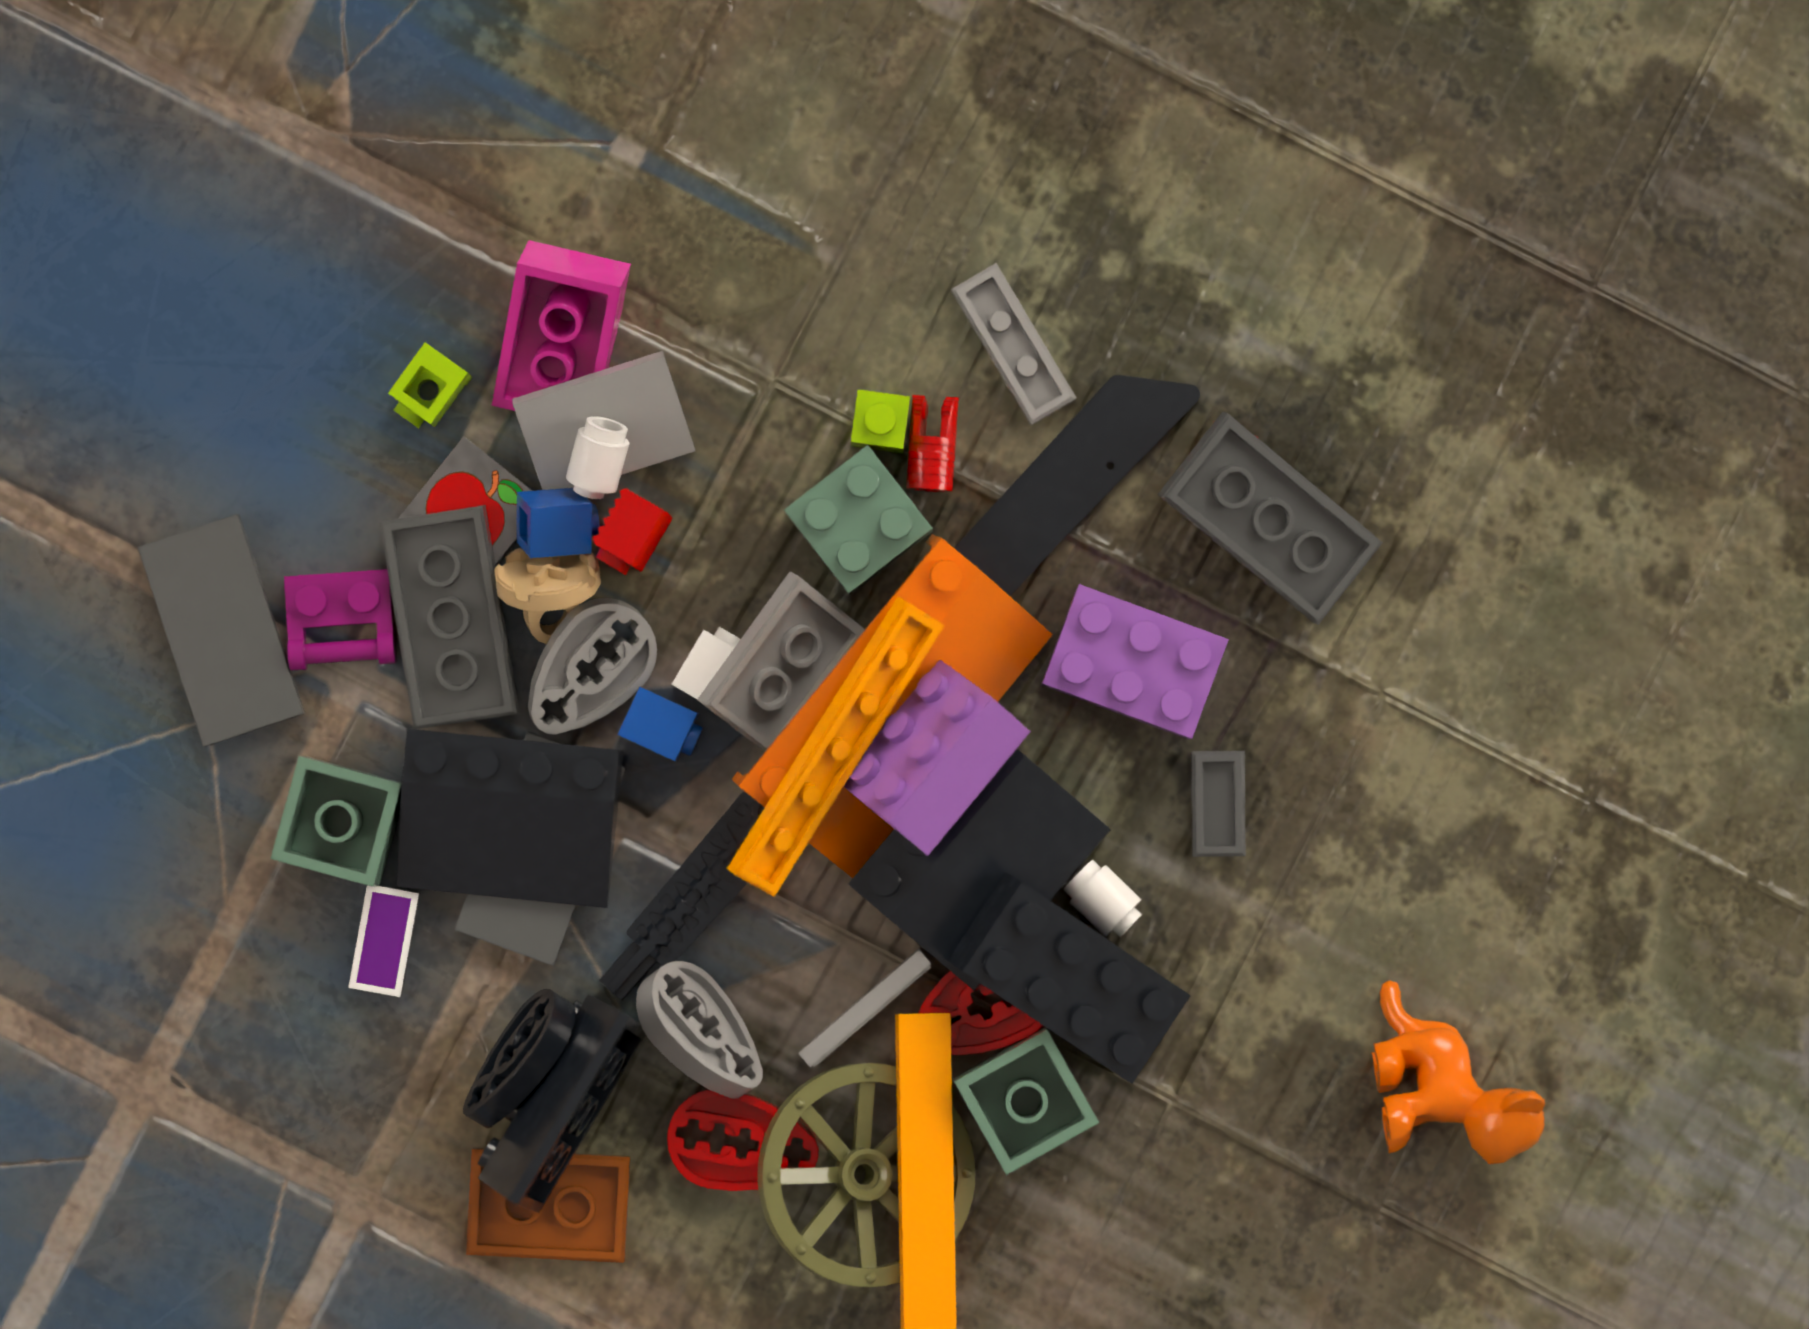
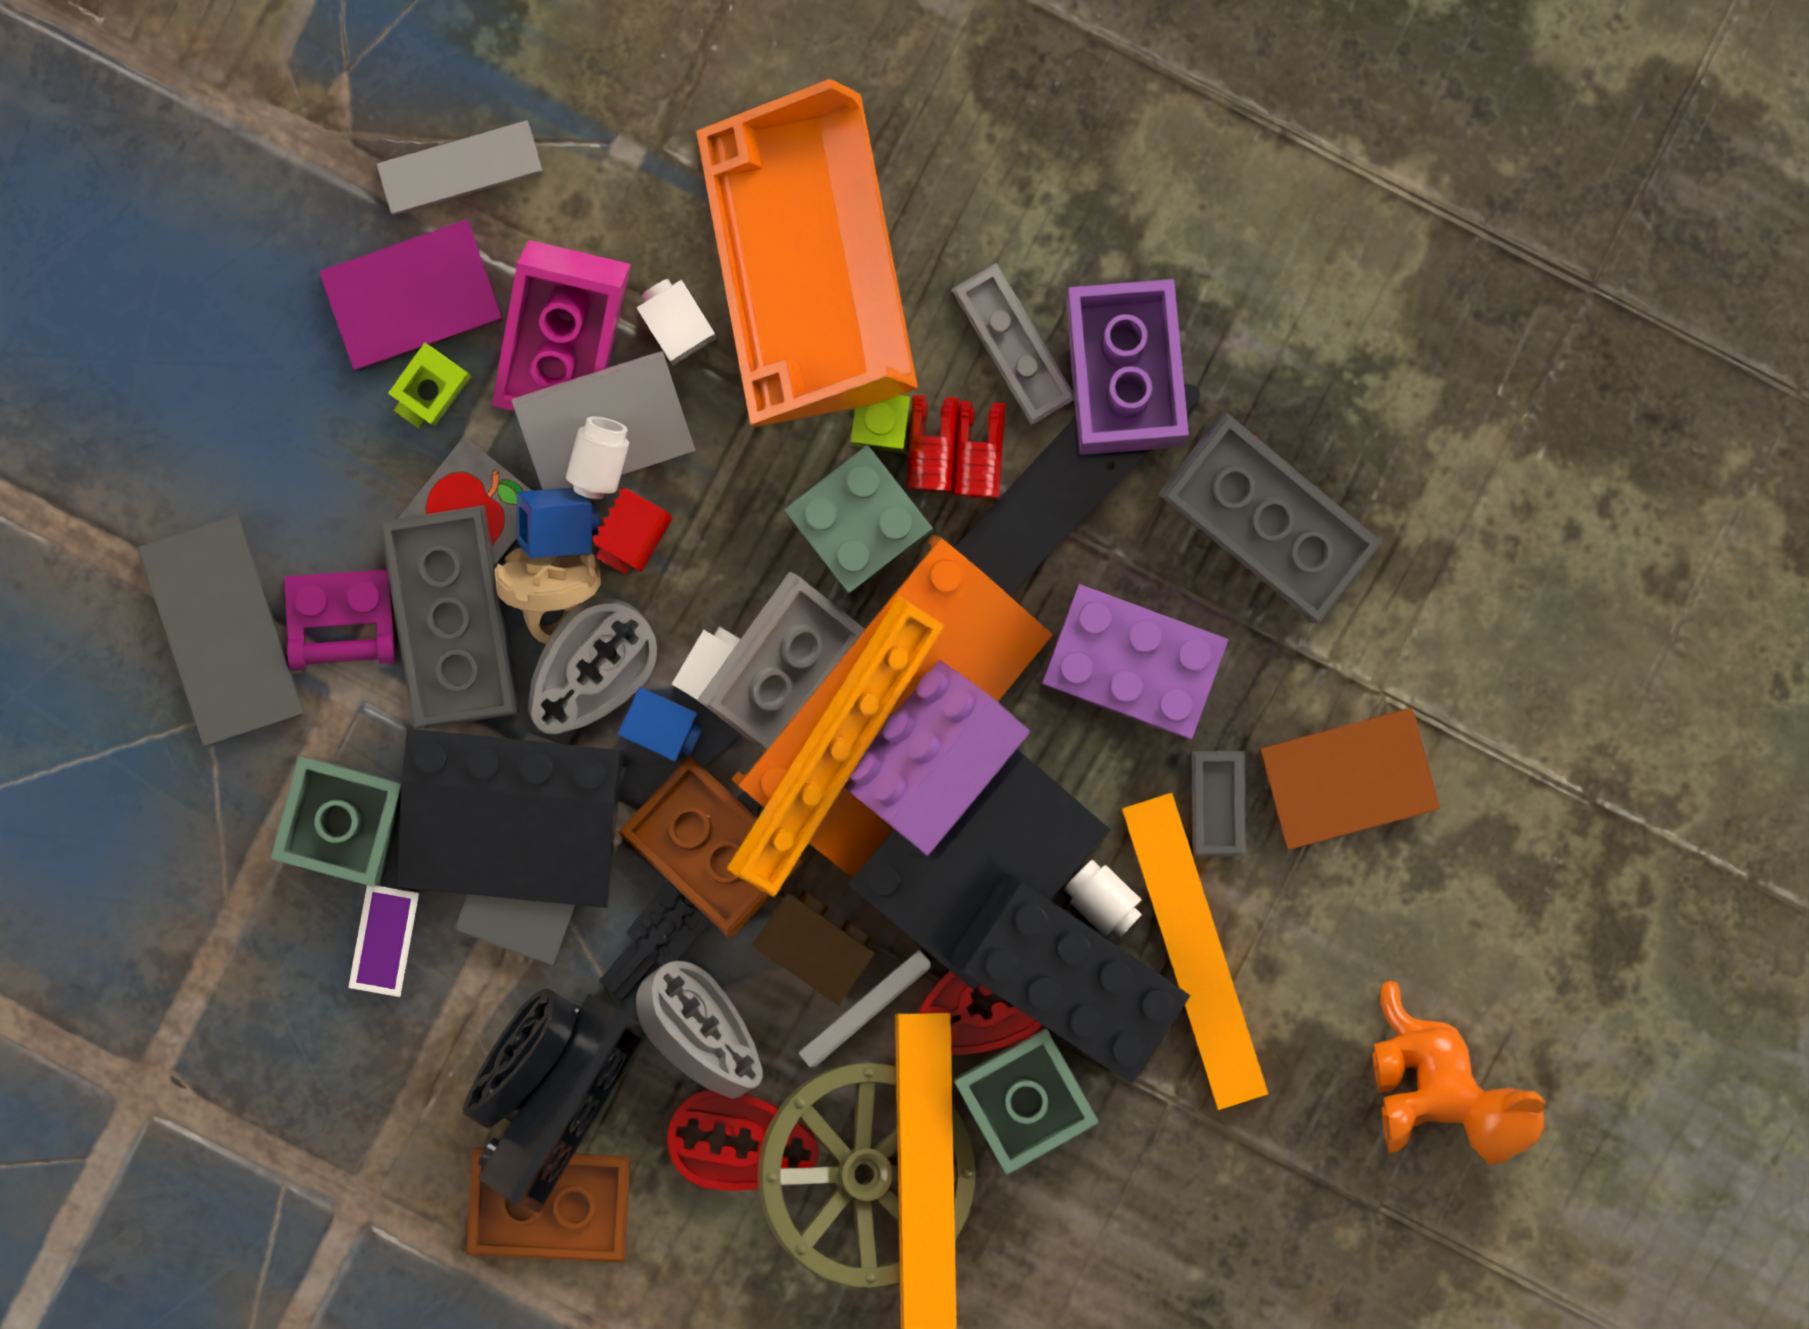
none -> magenta tile [319,219,504,372]
none -> light grey tile [377,120,544,216]
none -> dark orange tile [618,756,803,939]
none -> white brick [637,279,717,366]
none -> orange slope [696,79,918,427]
none -> dark brown brick [752,890,875,1006]
none -> red hinge [953,401,1006,498]
none -> medium lavender brick [1066,279,1189,455]
none -> light orange tile [1121,793,1268,1110]
none -> dark orange tile [1259,707,1440,850]

